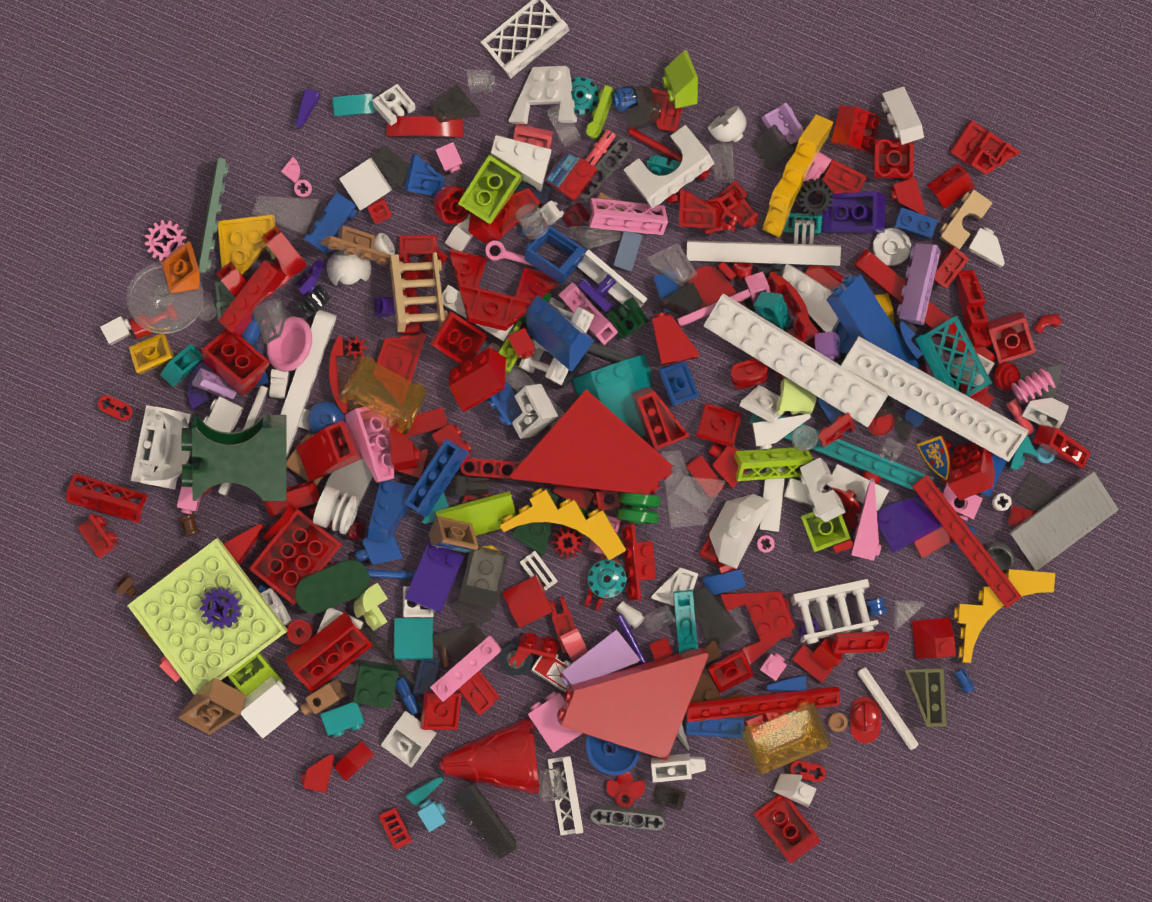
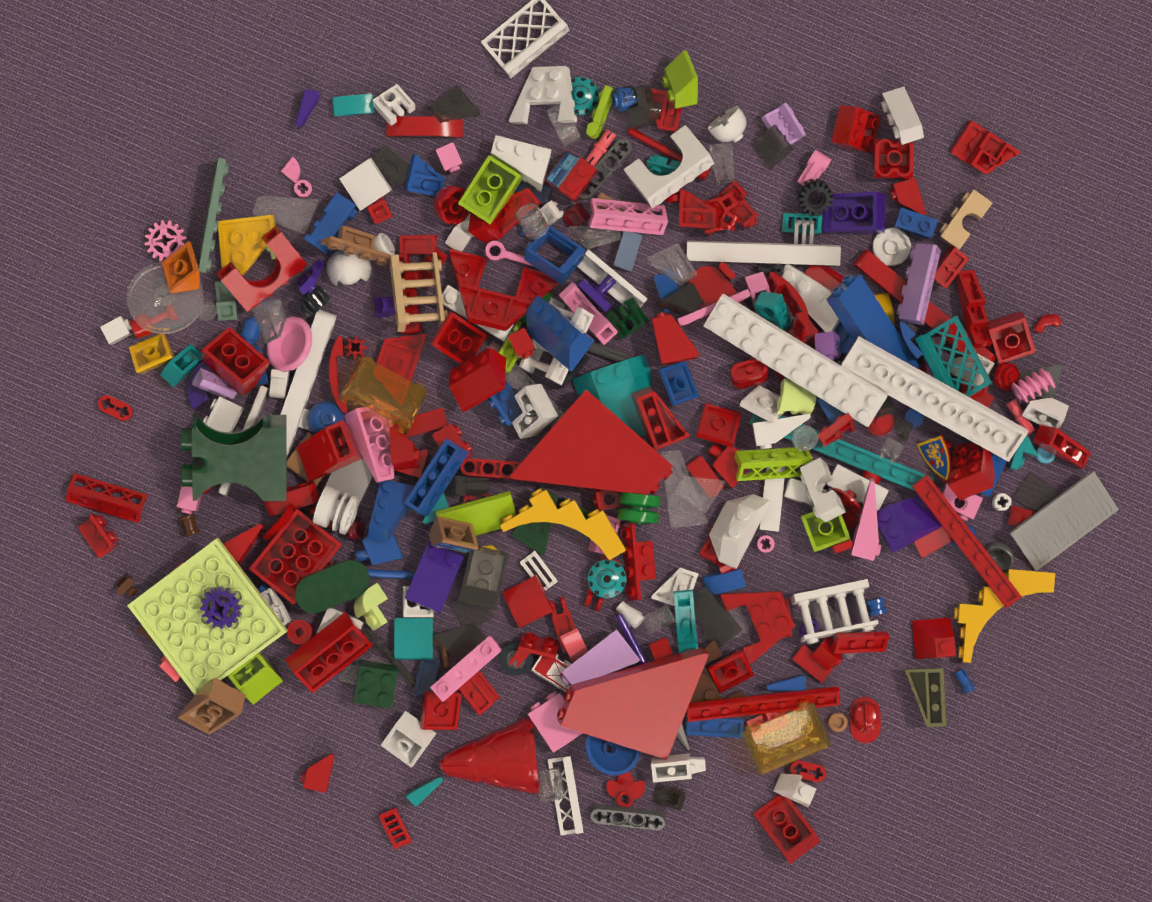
white piece [131,405,191,489] -> none
red arch [218,260,287,336] -> none
white brick [241,676,299,738] -> none
medium nougat torso [300,679,347,715] -> none
teal hinge [320,702,366,738] -> none
red slope [334,741,375,781] -> none
blue axle [396,678,421,715] -> none
medium azure brick [417,799,447,832] -> none
clear smoke slope [454,782,519,859] -> none
clear slope [467,70,496,95] -> none
coral slope [513,124,553,149] -> none
red gear [552,527,584,559] -> none
red tile [553,485,595,510] -> none
red tile [733,262,753,281] -> none
bright pink brick [759,653,787,681] -> none
yellow arch [762,114,833,237] -> none
red wing [816,160,867,194] -> none
white axle [857,667,919,750] -> none
clear slope [893,600,925,630] -> none
red panel [927,163,975,209] -> none
white slope [967,227,1005,268] -> none

